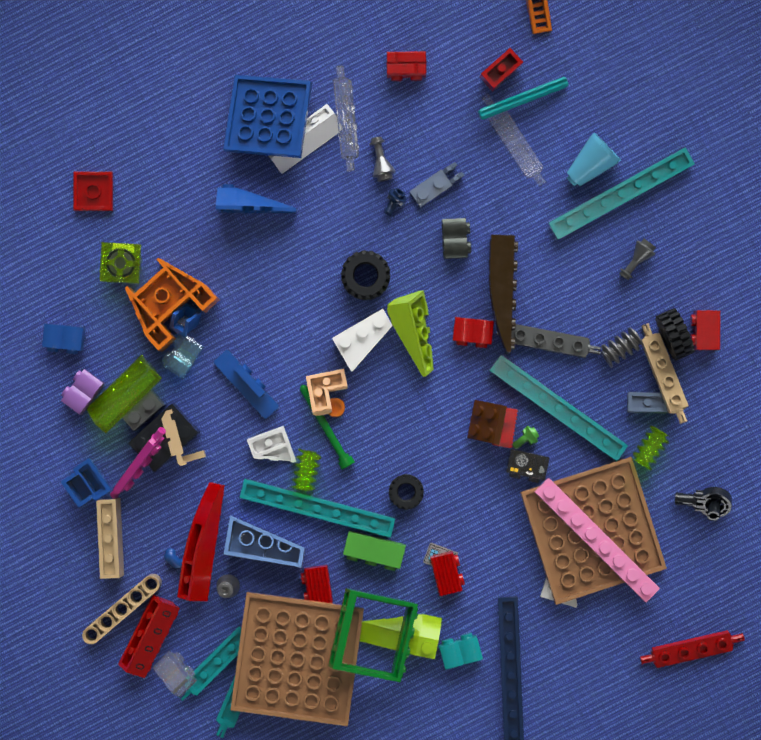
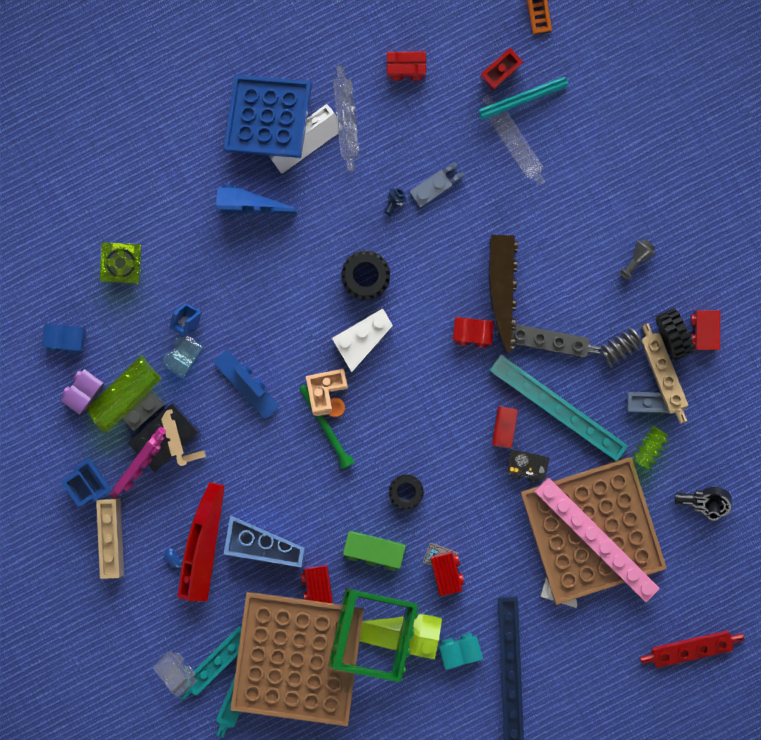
red tile [73,172,113,211] -> none
tan beam [82,574,162,644] -> none
red brick [118,595,180,678] -> none
orange wedge [125,258,220,352] -> none
flat silver piece [216,574,240,598] -> none
teal plate [240,479,396,538] -> none
white wing [247,426,297,463] -> none
clear neon green piece [290,448,321,491] -> none
flat silver piece [369,137,396,182] -> none
lime wedge [387,290,434,377] -> none
pearl dark grey brick [442,218,471,259] -> none
reddish brown plate [467,400,507,445] -> none
bright green plate [513,426,539,449] -> none
teal plate [548,147,695,240] -> none
medium azure cone [567,133,621,186] -> none

